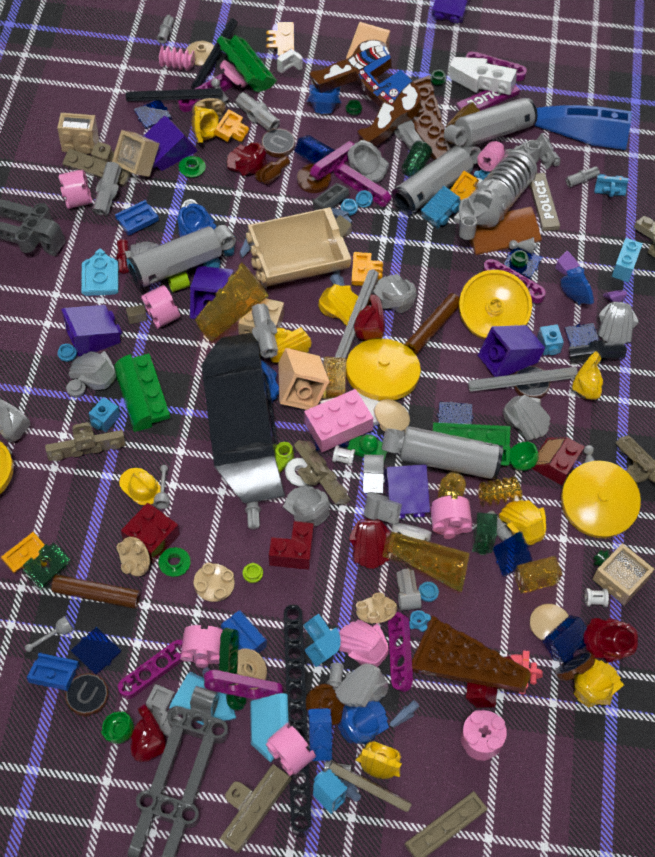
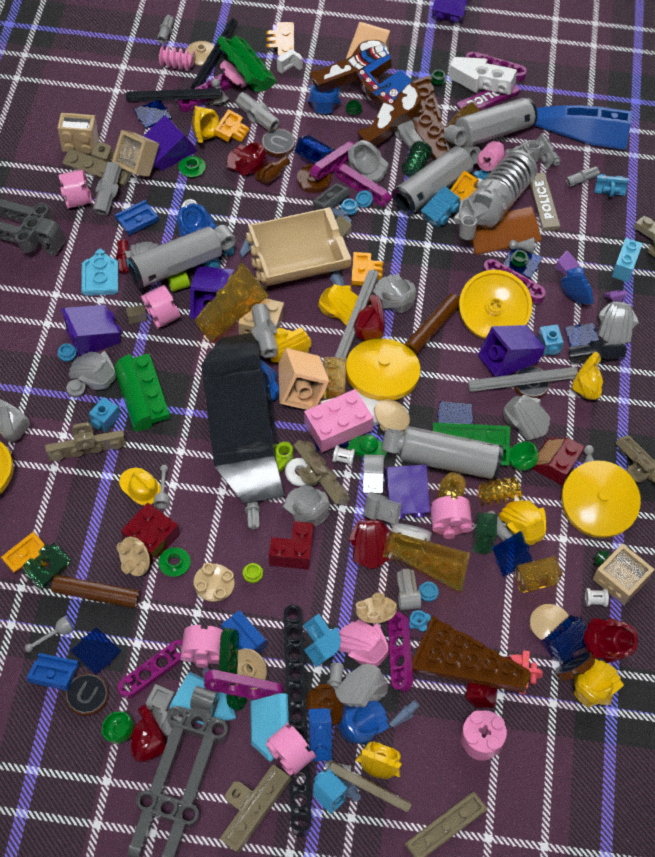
tan dish [192,98,225,119] -> none

